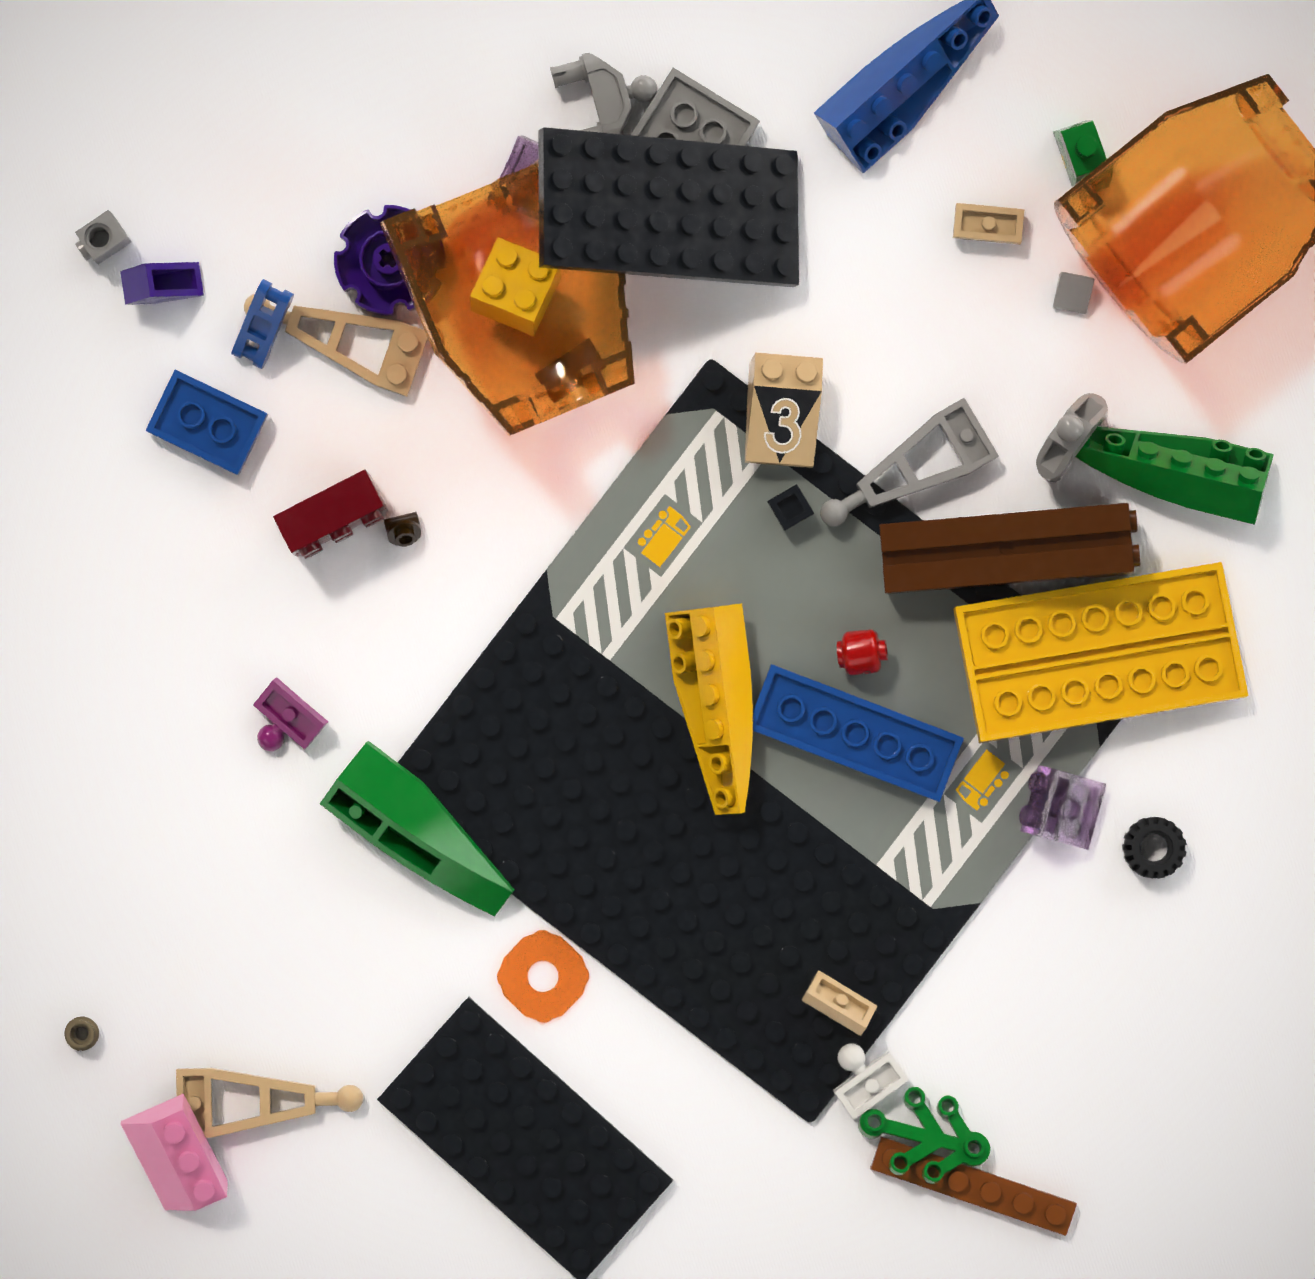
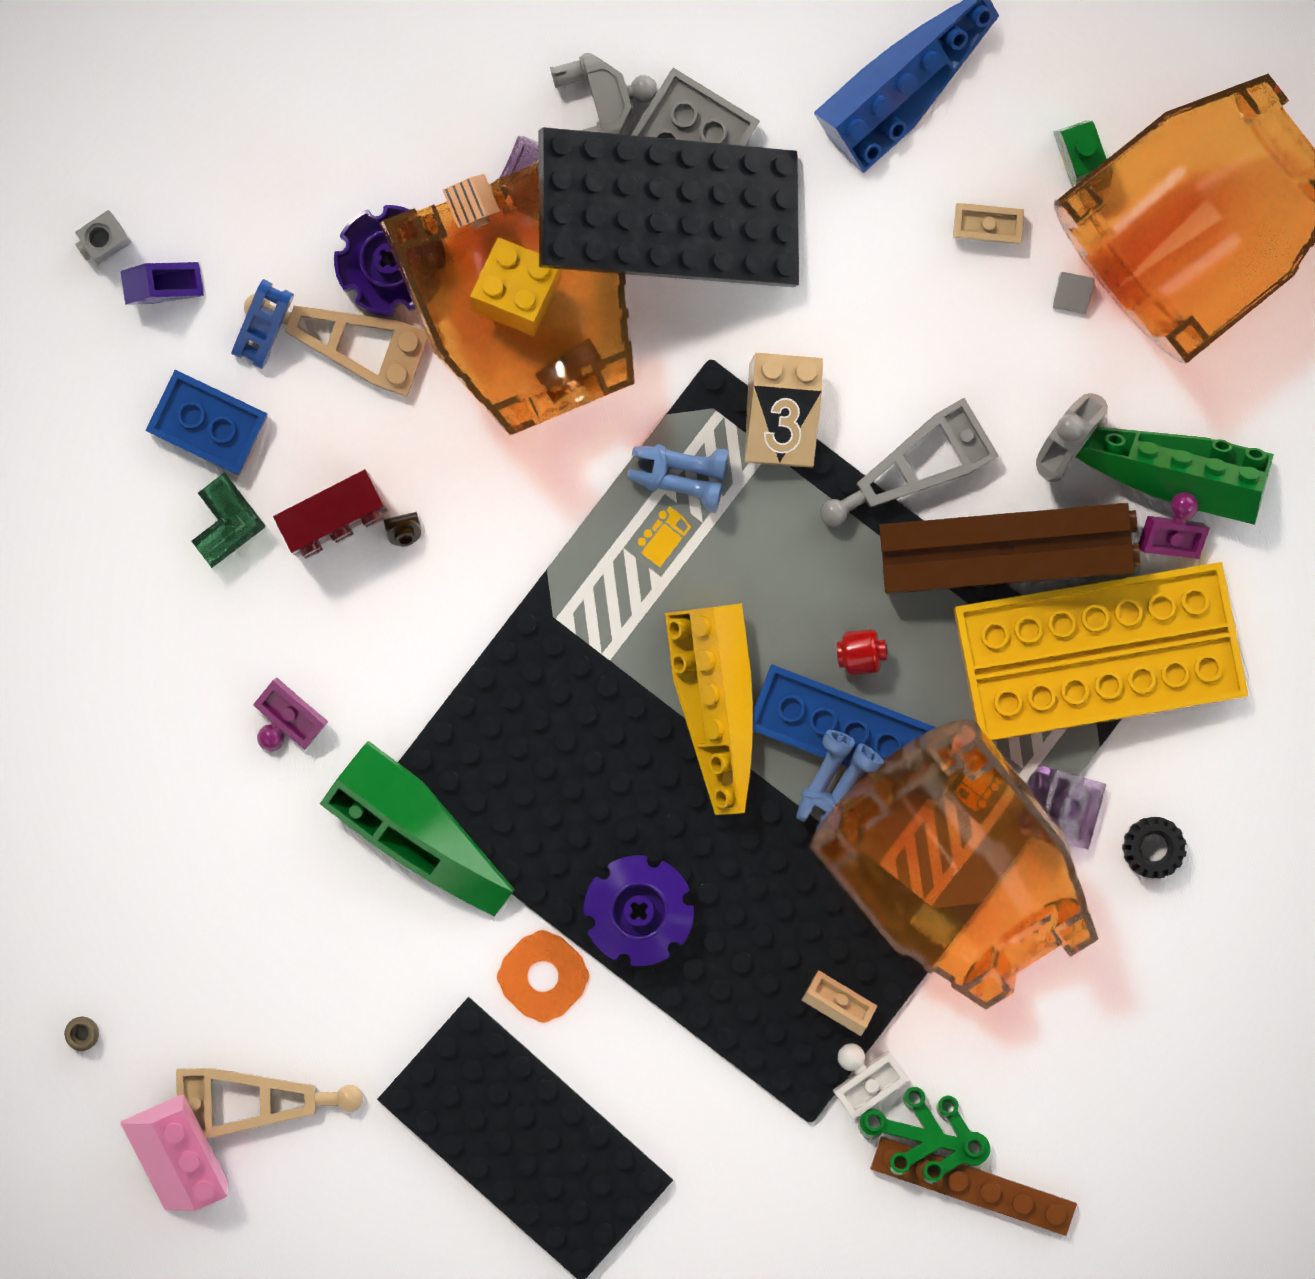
black plate [767,484,814,531] -> none
none -> clear green brick [191,472,267,569]
none -> light nougat brick [442,174,500,231]
none -> dark purple piece [584,855,694,966]
none -> medium blue piece [627,444,729,513]
none -> medium blue piece [796,729,884,833]
none -> clear orange windscreen [810,719,1099,1010]
none -> magenta plate [1138,492,1210,559]

